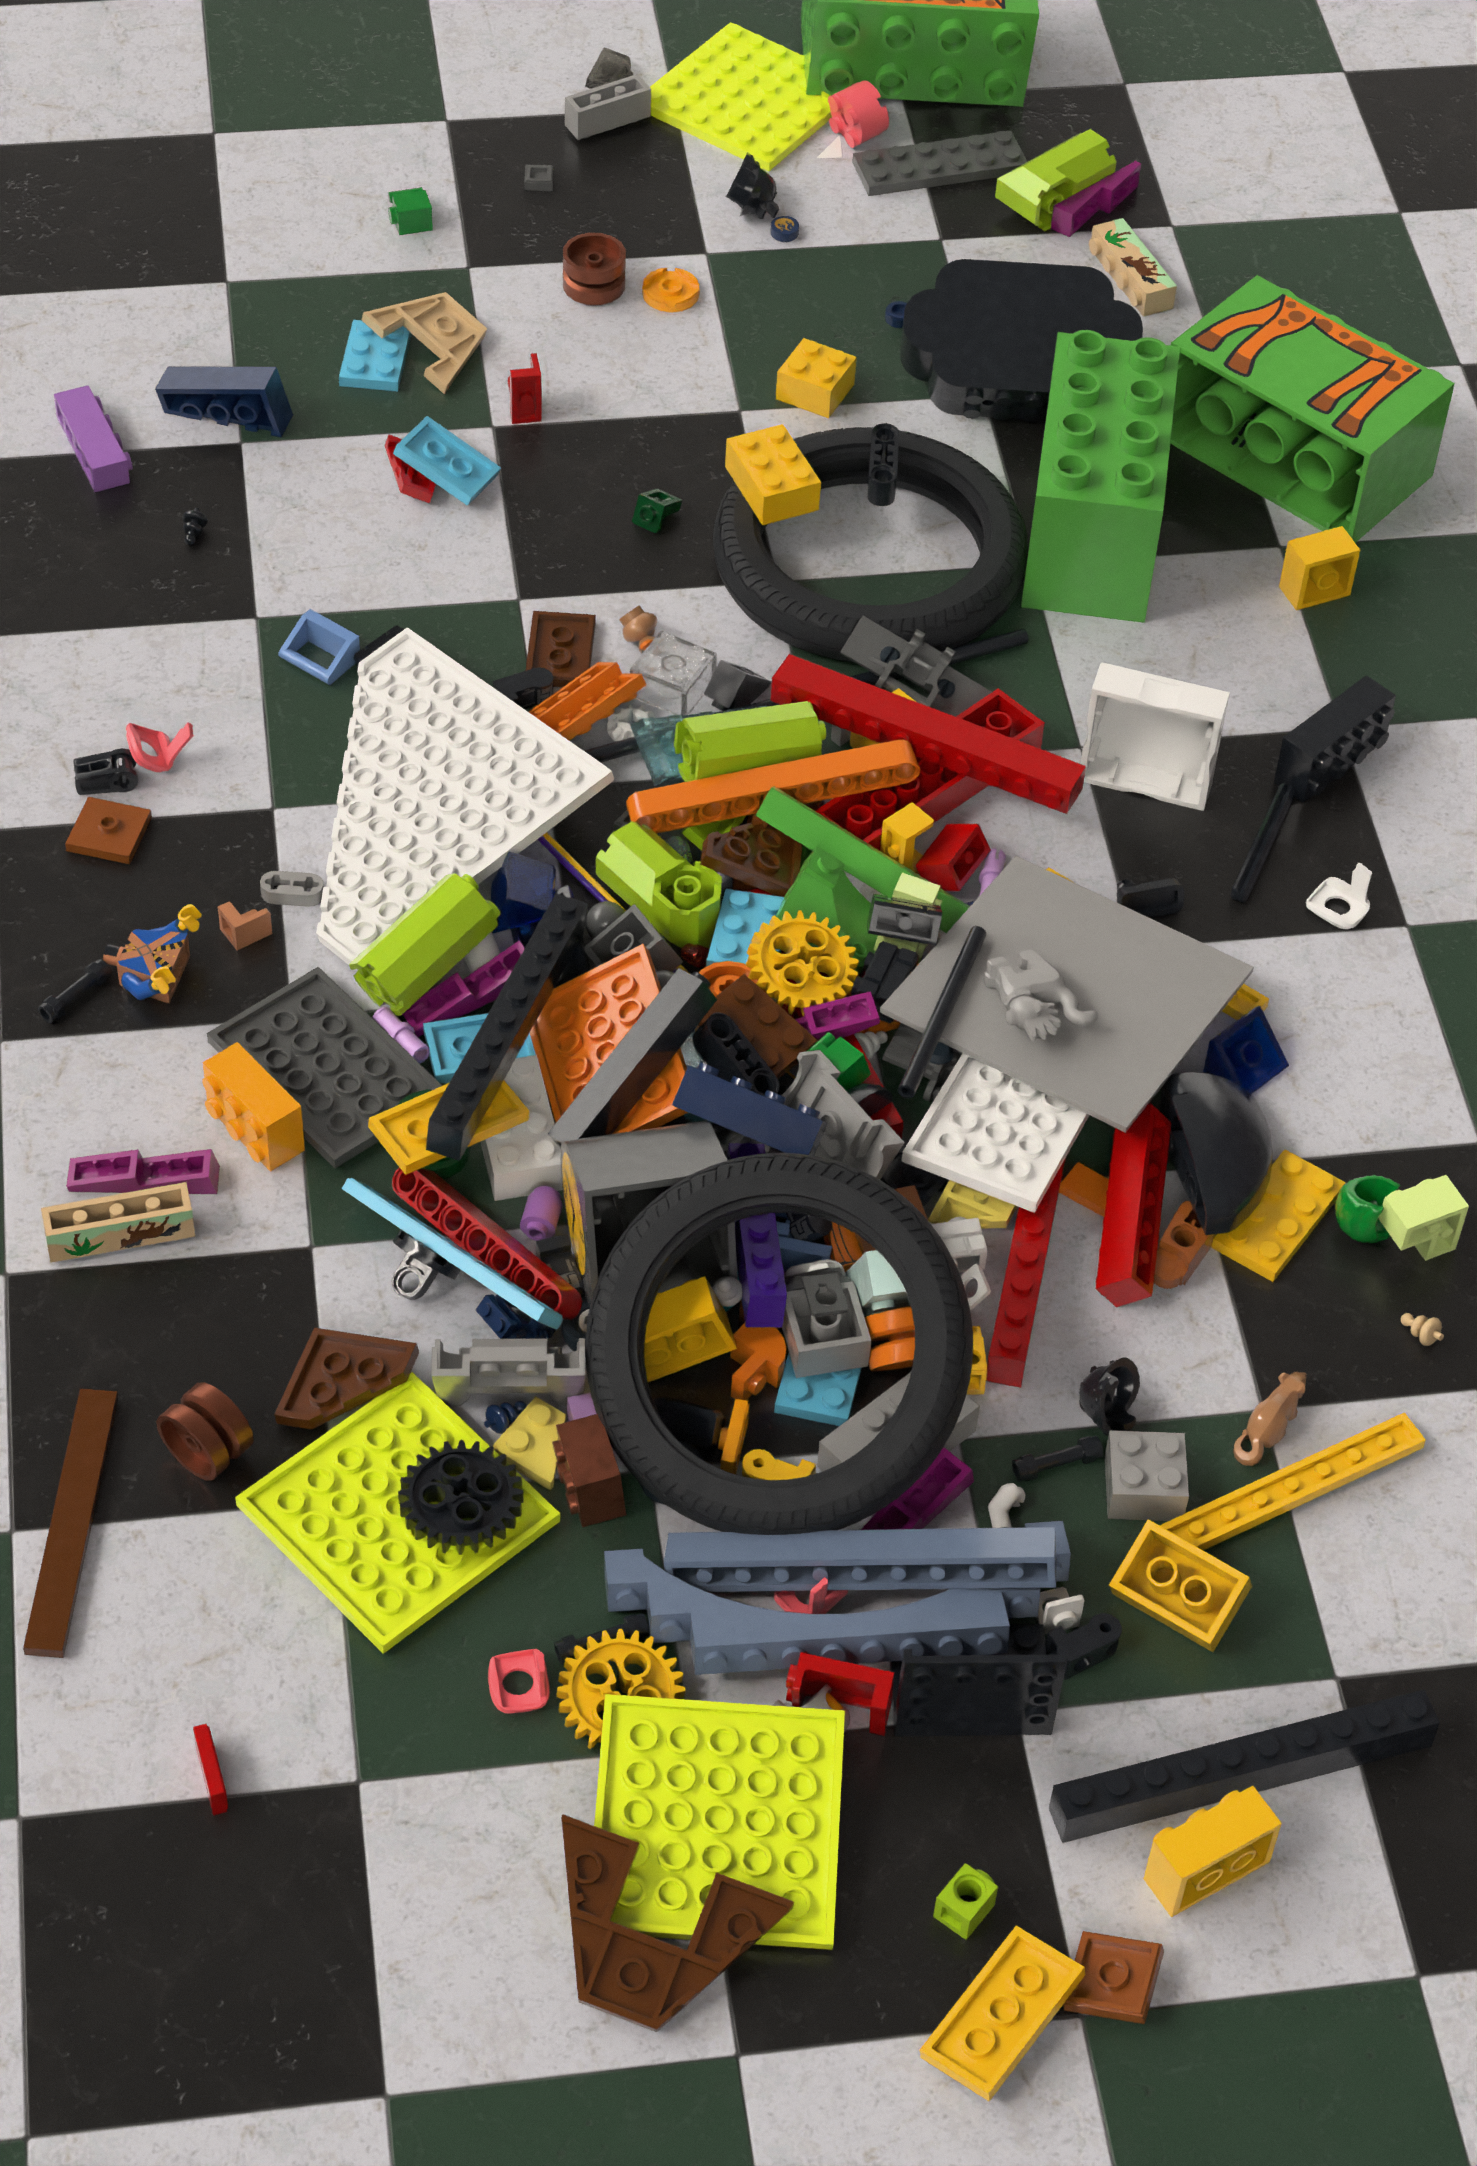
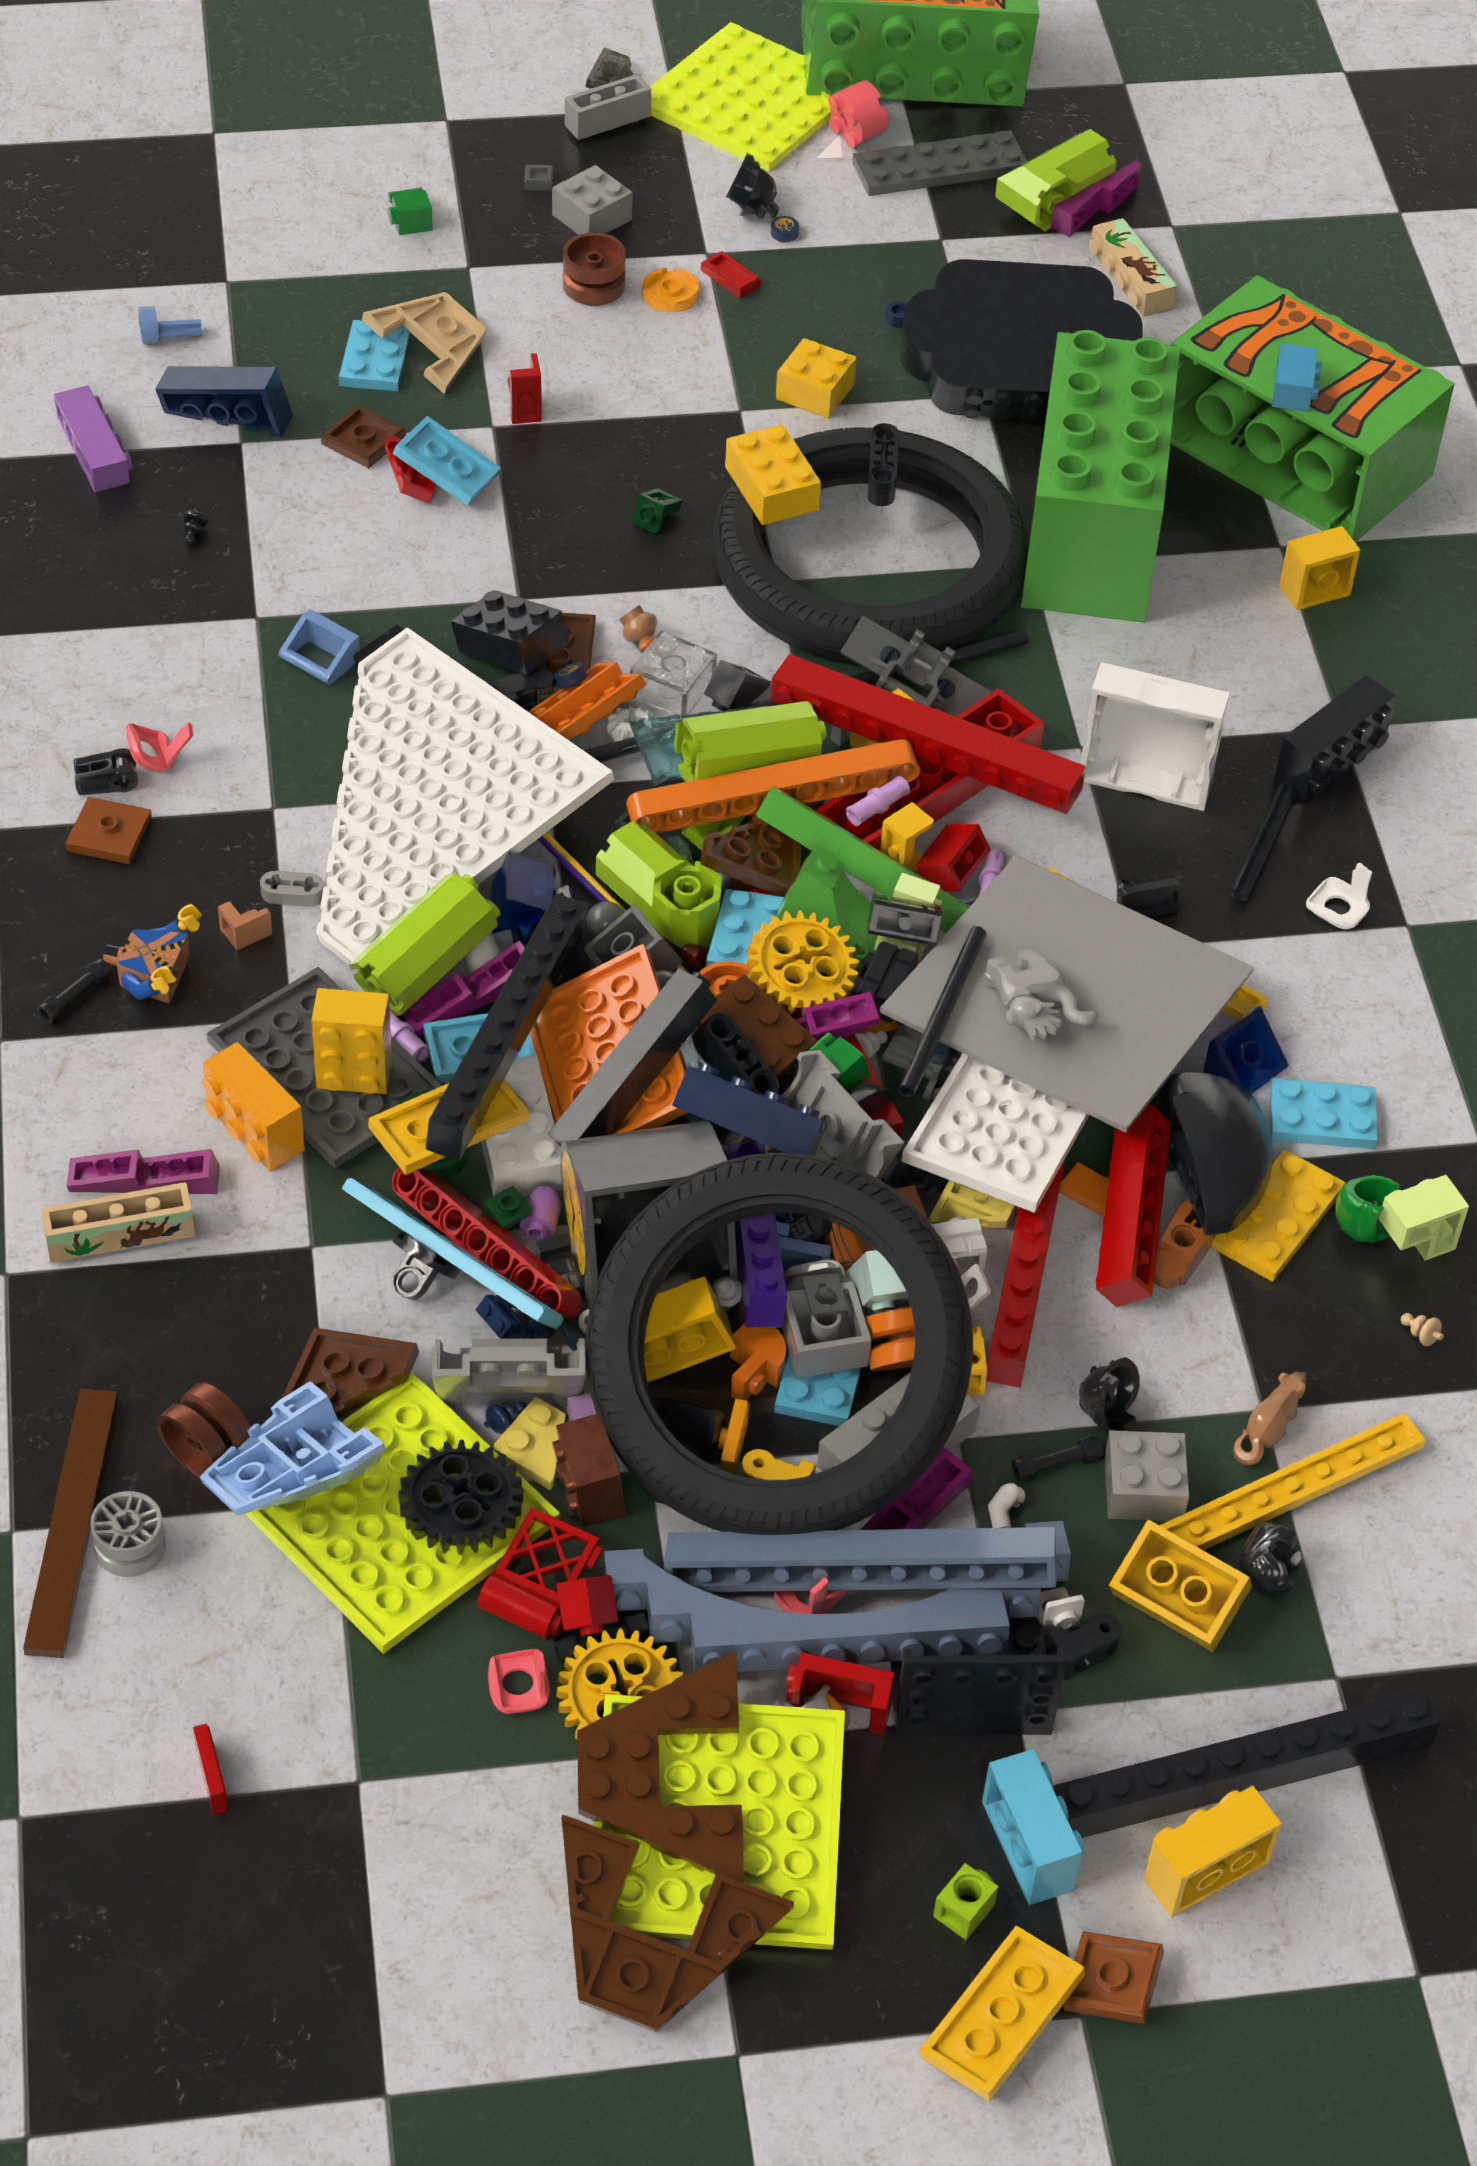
none -> light grey wheel [91,1491,166,1577]
none -> medium blue piece [138,306,202,344]
none -> light blue wedge [200,1381,386,1515]
none -> yellow brick [311,988,392,1094]
none -> reddish brown tile [321,405,406,469]
none -> black brick [451,590,570,675]
none -> red piece [477,1507,603,1640]
none -> dark green bracket [483,1185,532,1230]
none -> light grey brick [552,165,633,235]
none -> dark blue tile [553,662,587,689]
none -> red brick [556,1575,618,1636]
none -> reddish brown wing [577,1652,744,1883]
none -> red tile [701,251,761,298]
none -> lavender pin [846,775,910,826]
none -> medium azure brick [982,1749,1085,1905]
none -> black hair [1238,1521,1303,1598]
none -> medium azure plate [1270,1078,1377,1149]
none -> dark azure piece [1272,343,1322,412]

